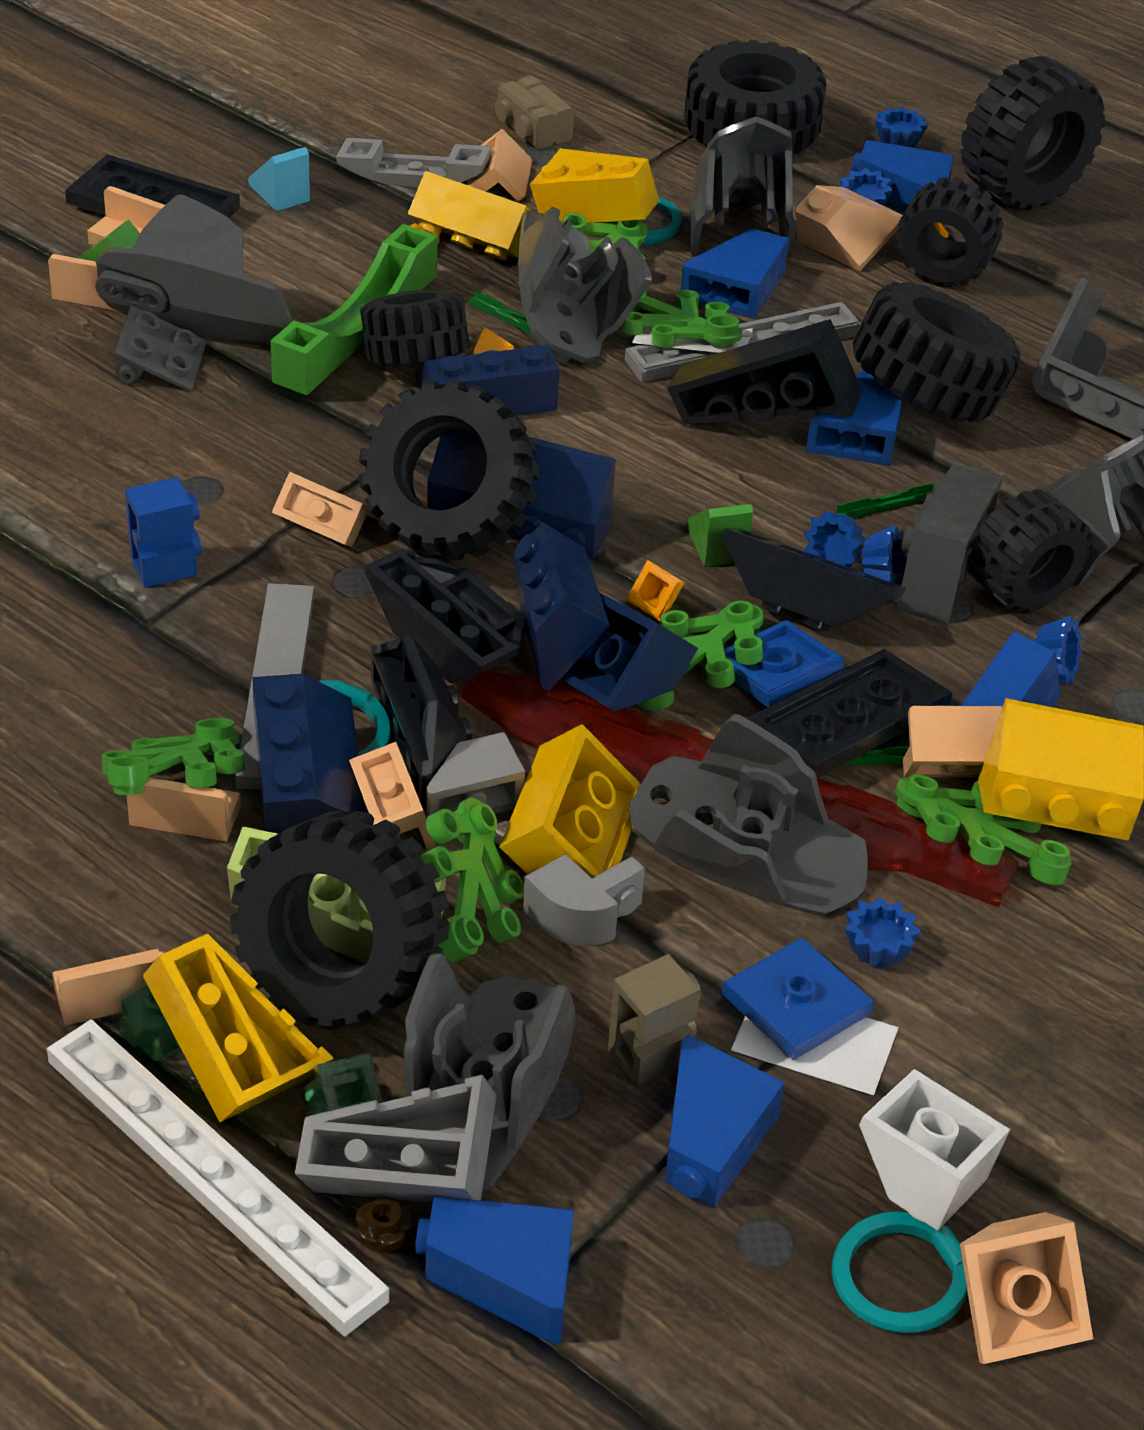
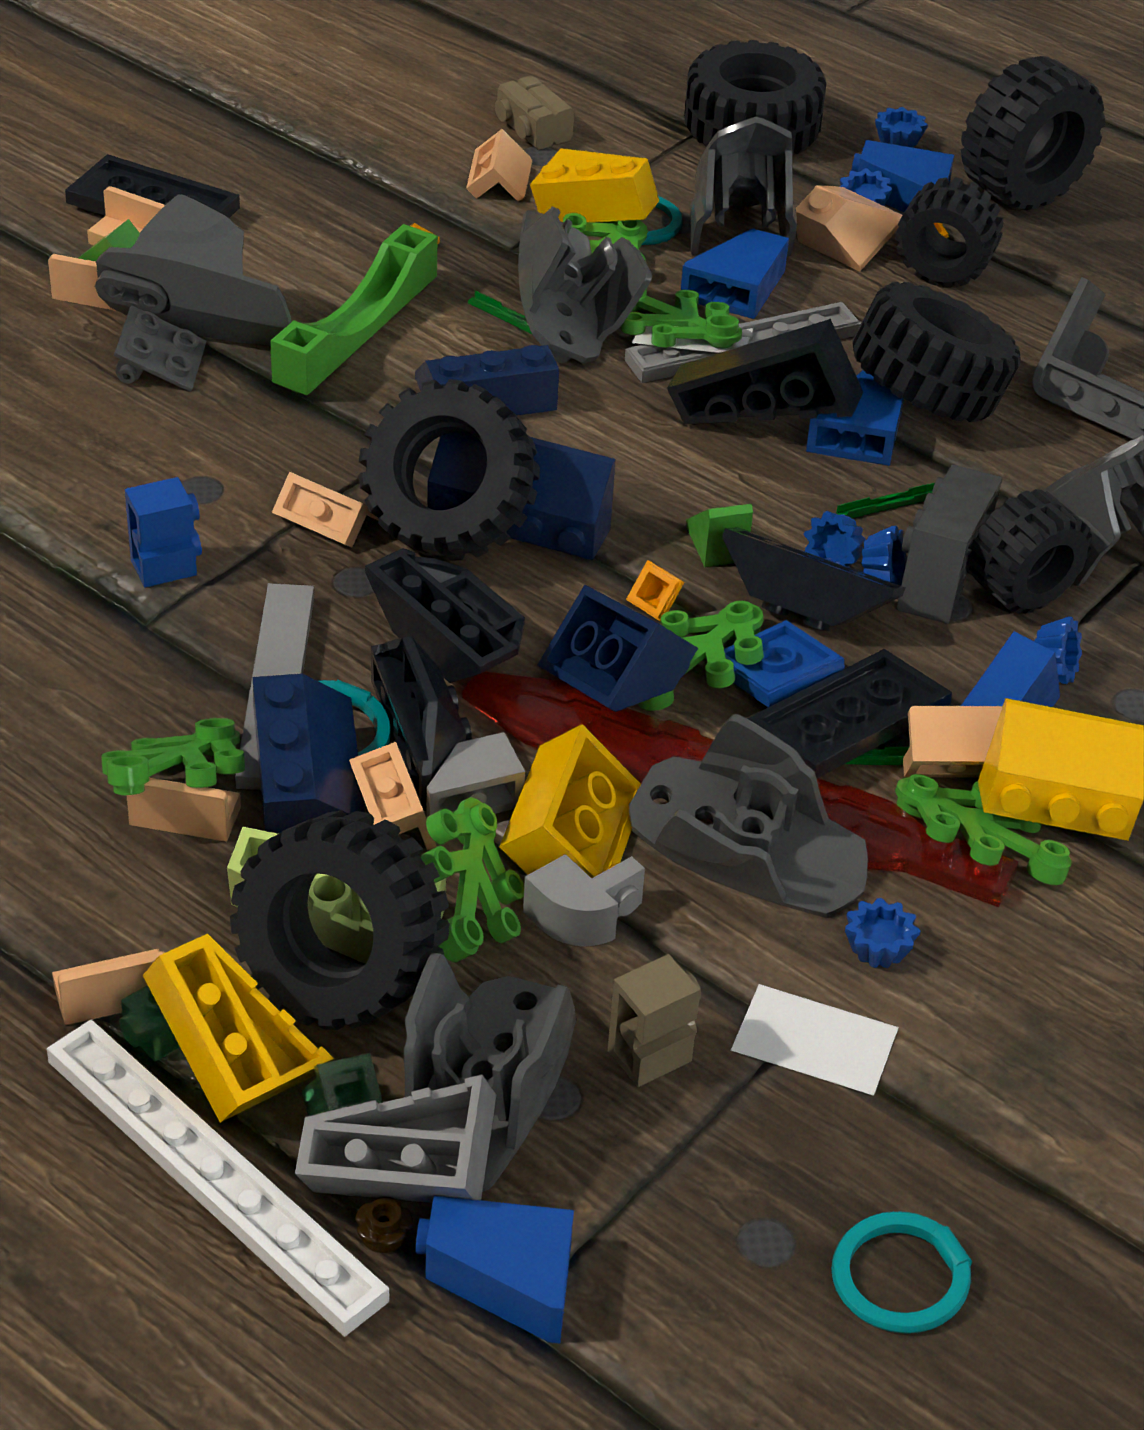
medium azure slope [247,147,310,211] -> none
light grey slope [336,138,492,188] -> none
black tyre [360,289,470,366] -> none
yellow slope [408,171,531,261] -> none
light orange slope [466,327,514,355] -> none
dark blue slope [513,522,609,691] -> none
blue slope [665,1034,785,1208] -> none
blue plate [722,938,874,1060] -> none
white slope [859,1069,1010,1231] -> none
light nougat slope [960,1212,1093,1364] -> none

